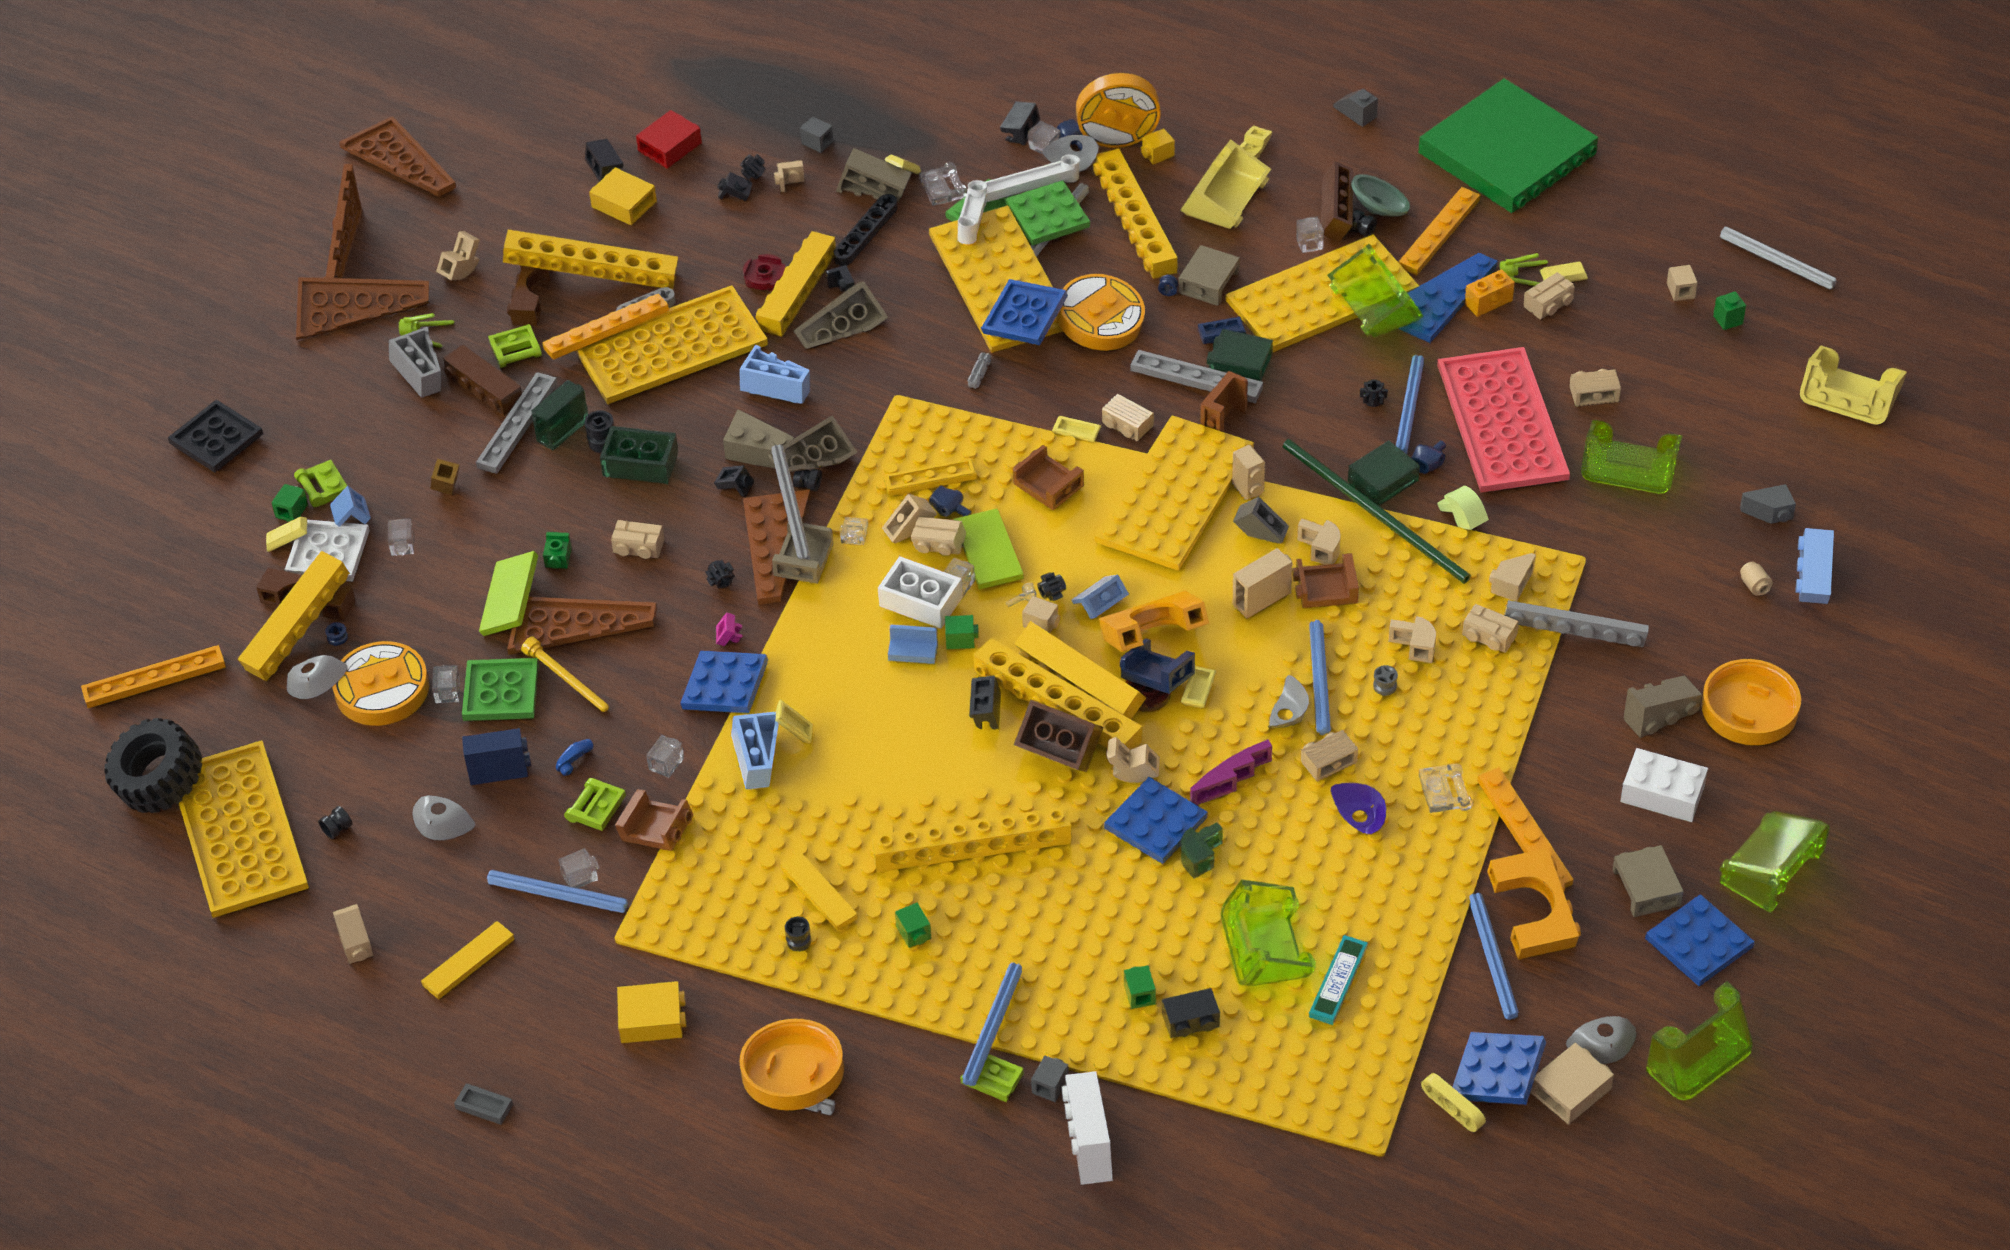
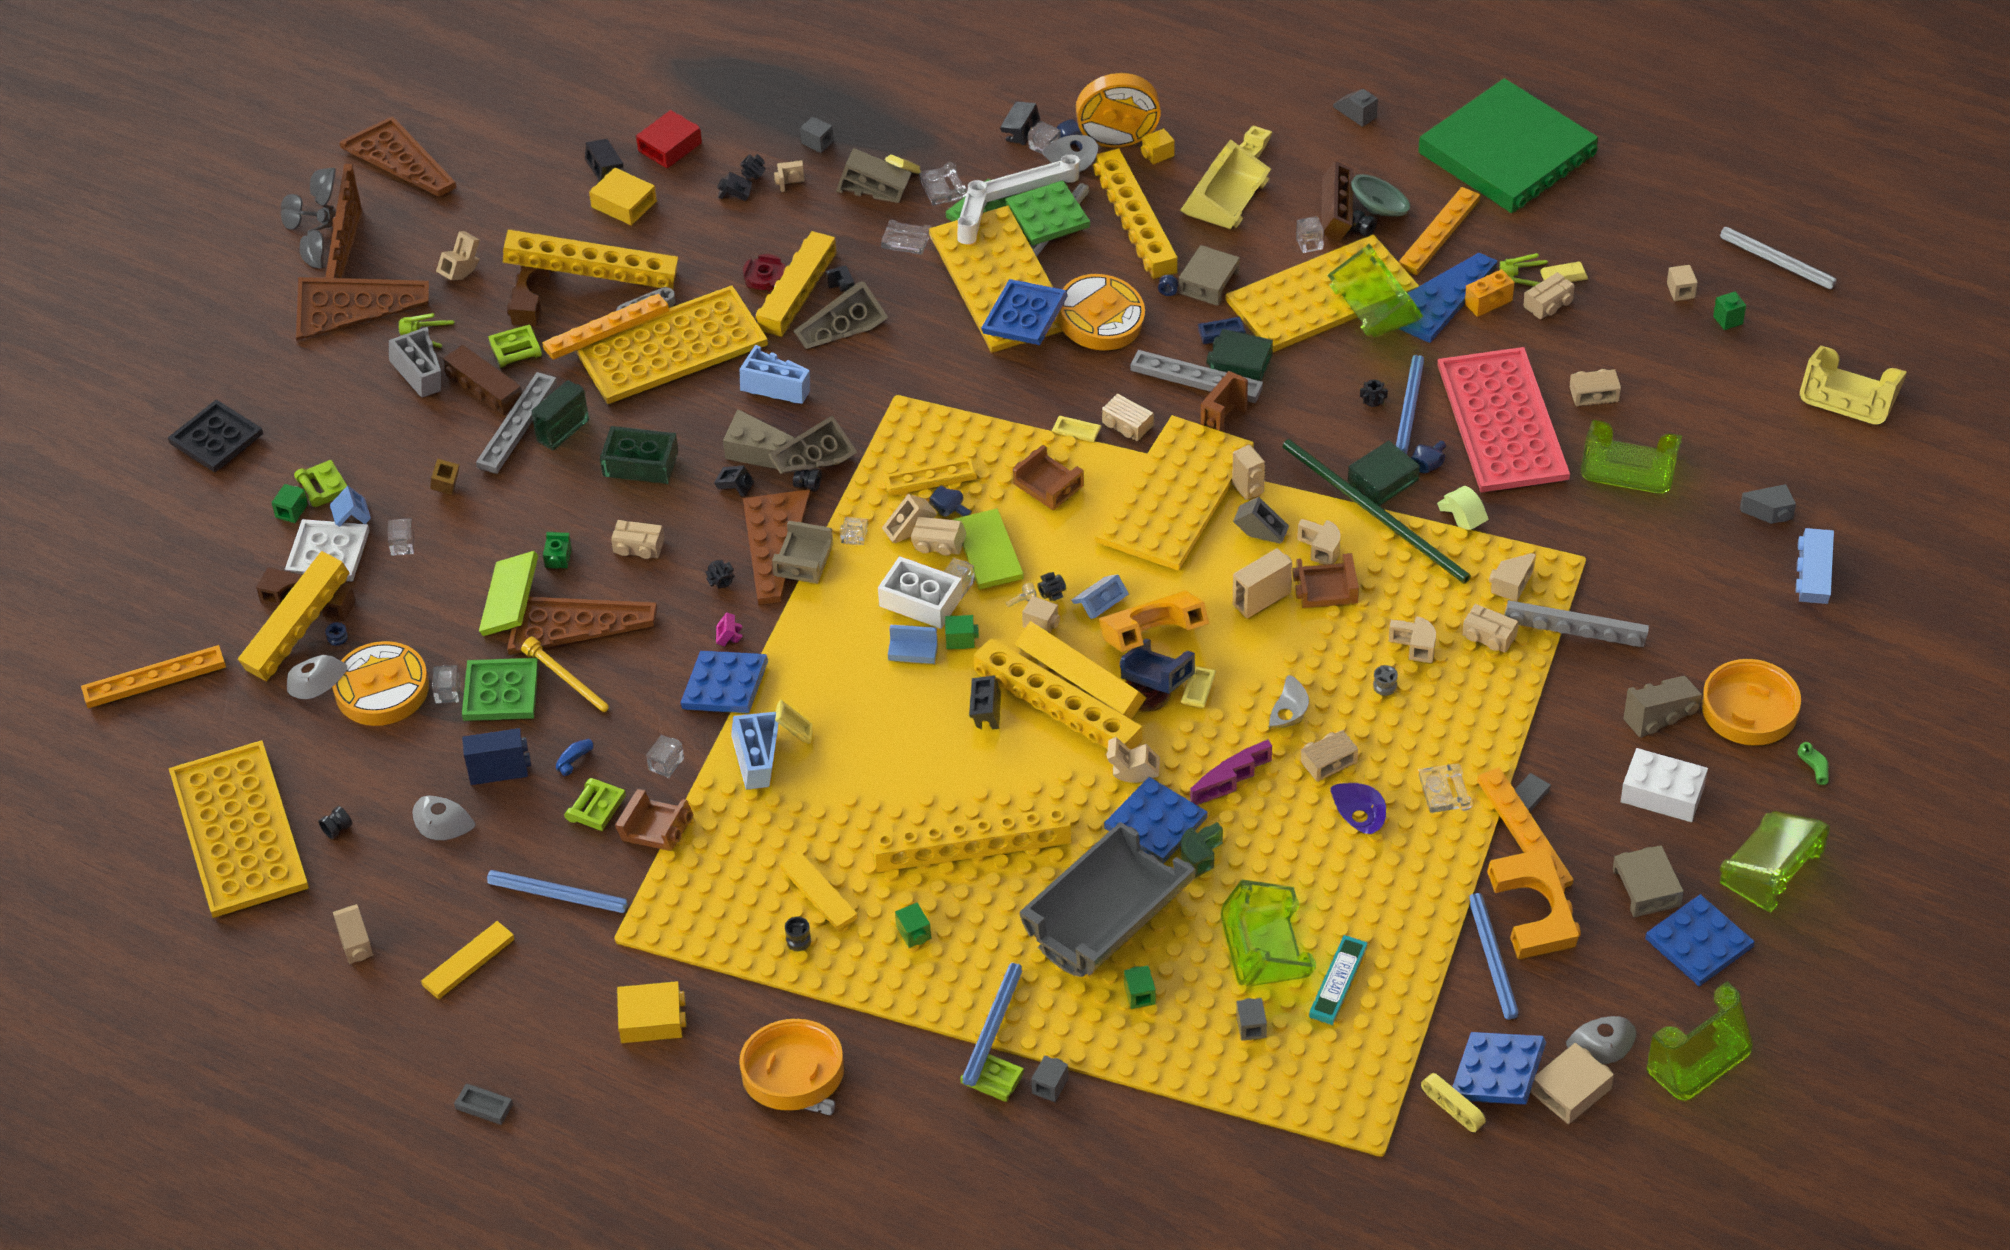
black tyre [104,718,202,813] -> none
light yellow tile [266,517,307,552] -> none
clear brick [558,848,599,888] -> none
black wheel [584,410,617,453] -> none
light grey axle [771,444,810,560] -> none
black beam [834,194,898,266] -> none
light grey axle [967,352,991,389] -> none
reddish brown brick [1014,700,1104,772] -> none
white wedge [1061,1071,1112,1185] -> none
black brick [1162,988,1220,1038] -> none
medium blue axle [1309,620,1331,735] -> none
tan brick [1740,562,1773,596] -> none
none -> dark grey plant [281,168,337,268]
none -> clear plate [881,219,932,254]
none -> dark grey cylinder [1019,822,1196,977]
none -> dark grey brick [1236,998,1267,1041]
none -> dark grey tile [1515,773,1551,813]
none -> bright green arm [1798,742,1829,785]

